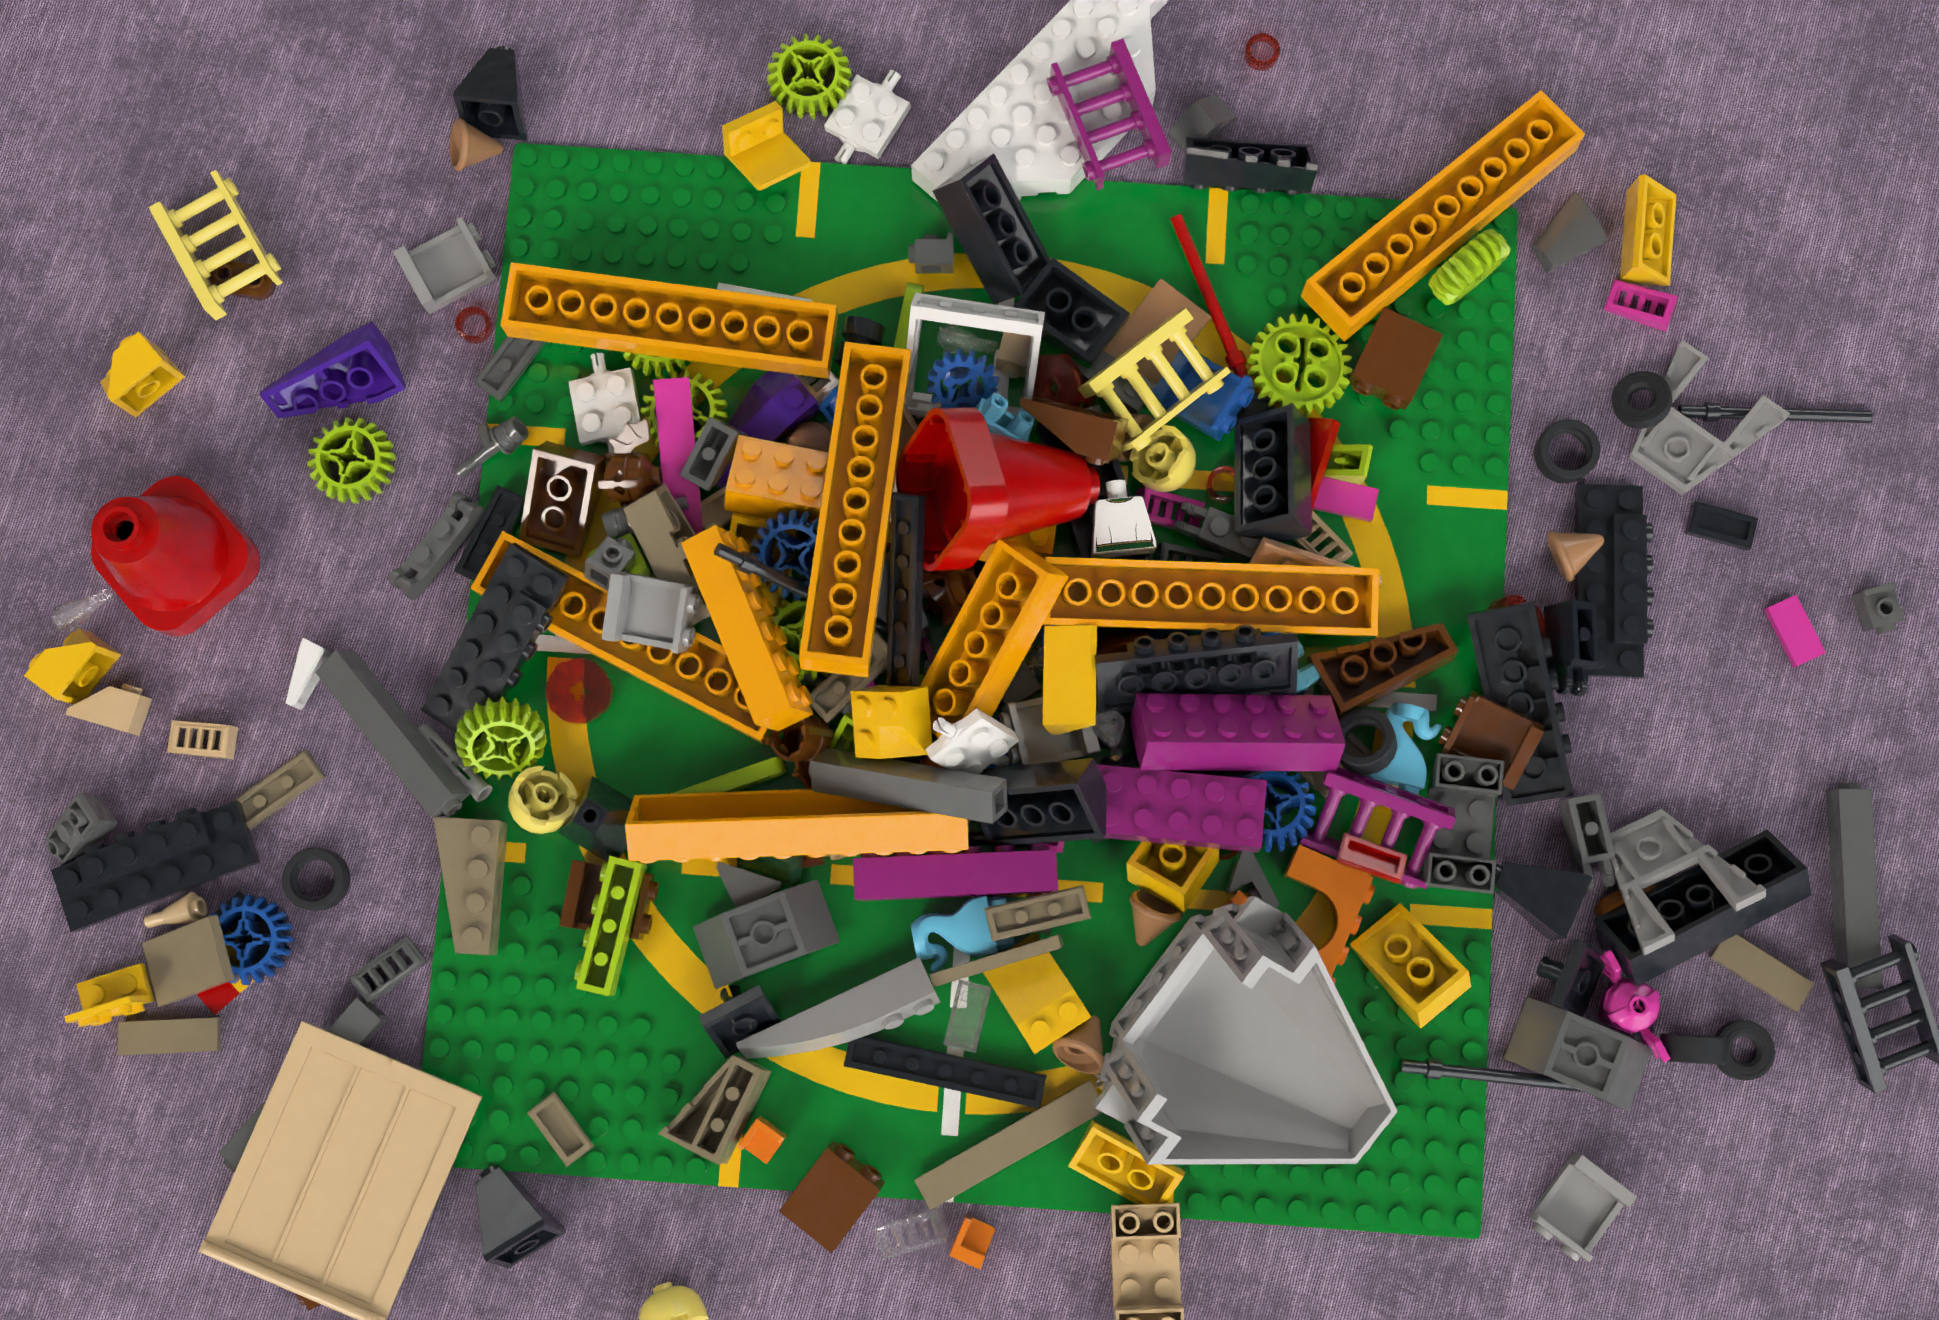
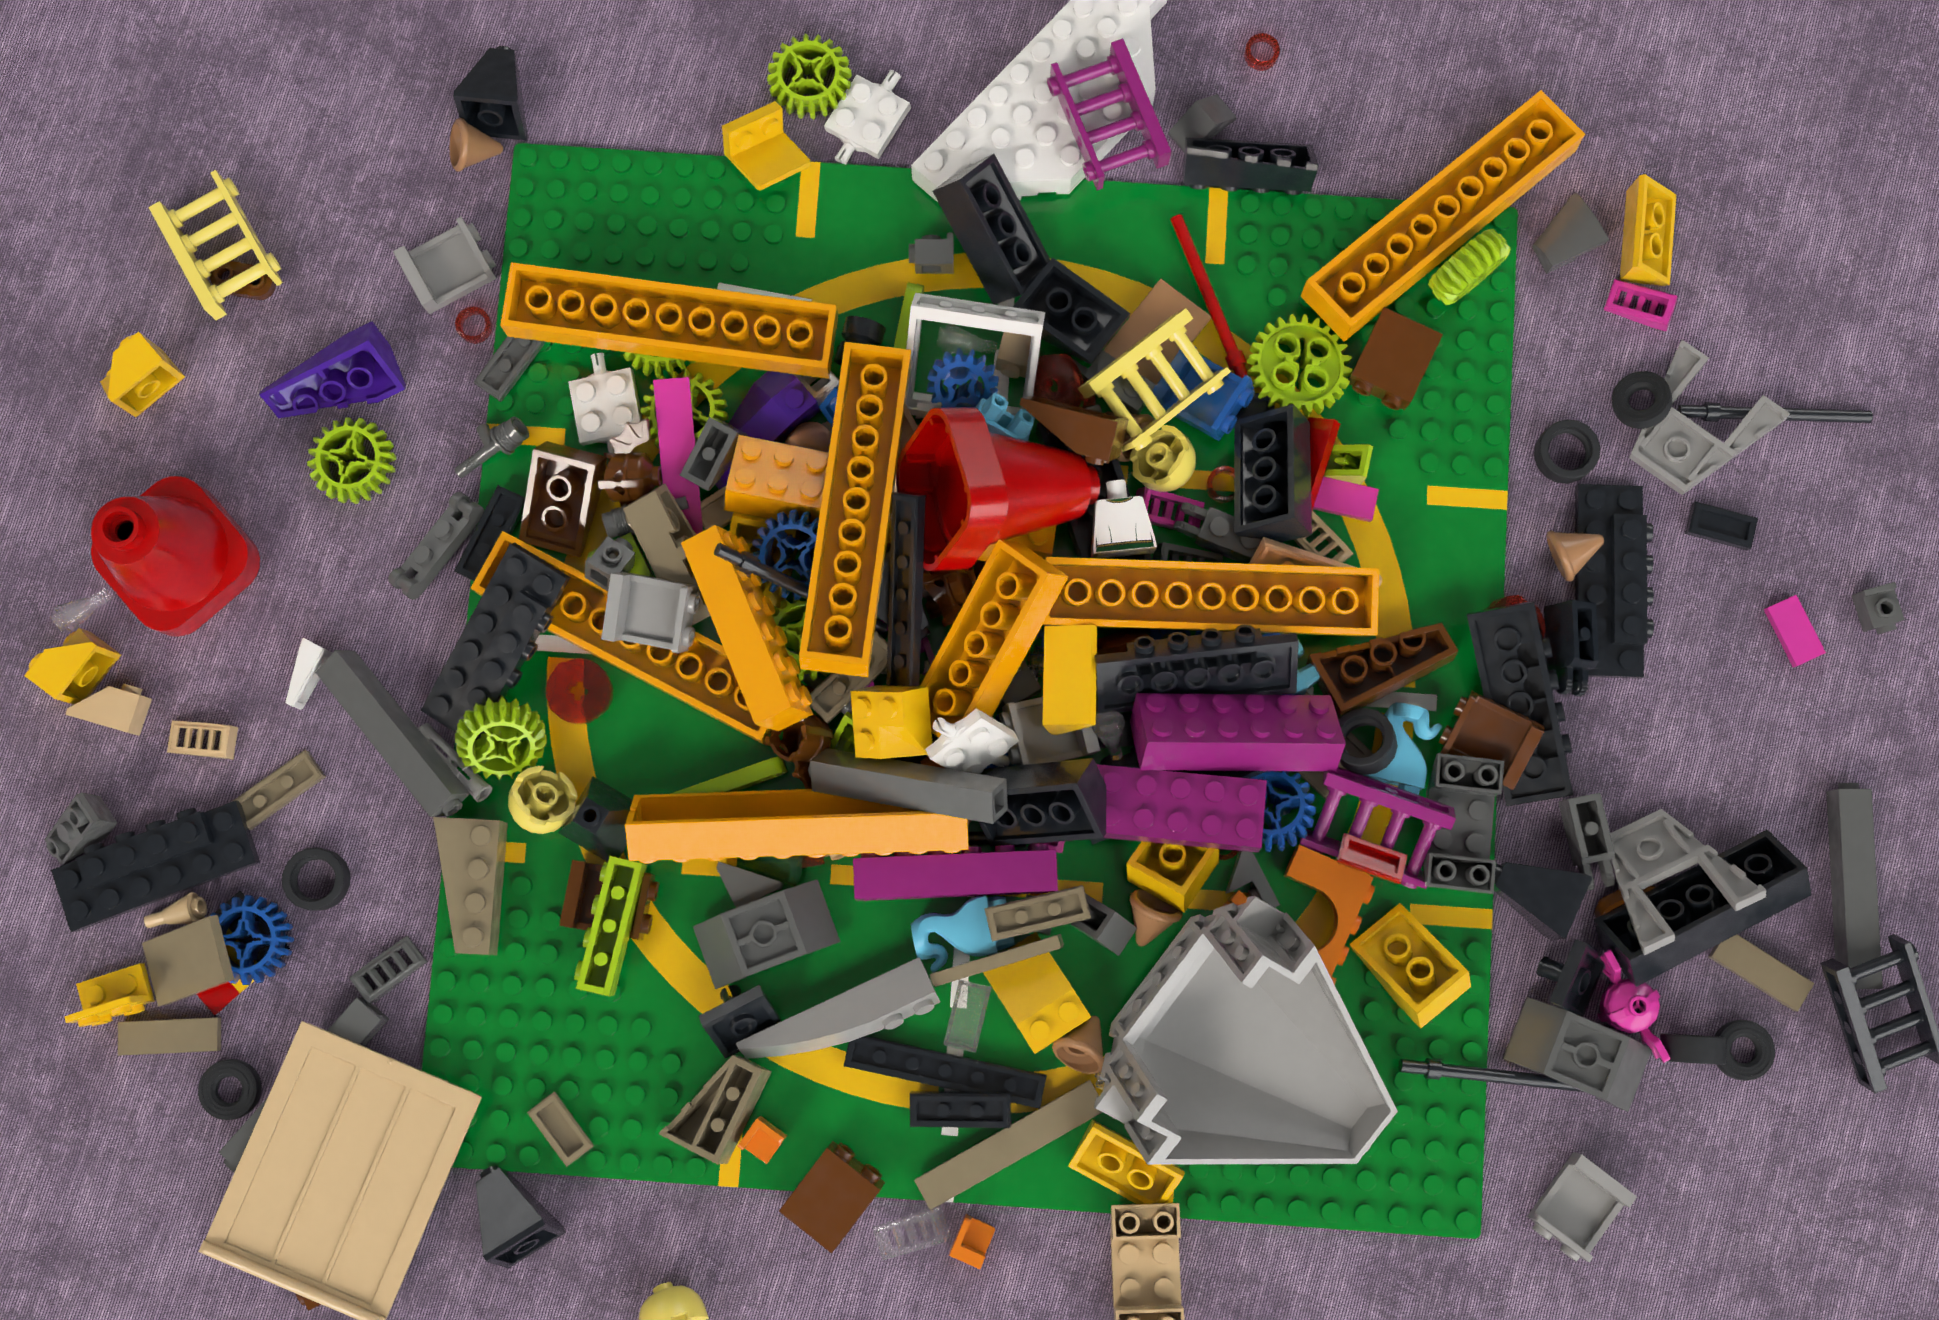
none -> black tyre [198,1059,262,1120]
none -> black tile [910,1091,1012,1128]
none -> dark grey slope [1069,893,1137,956]

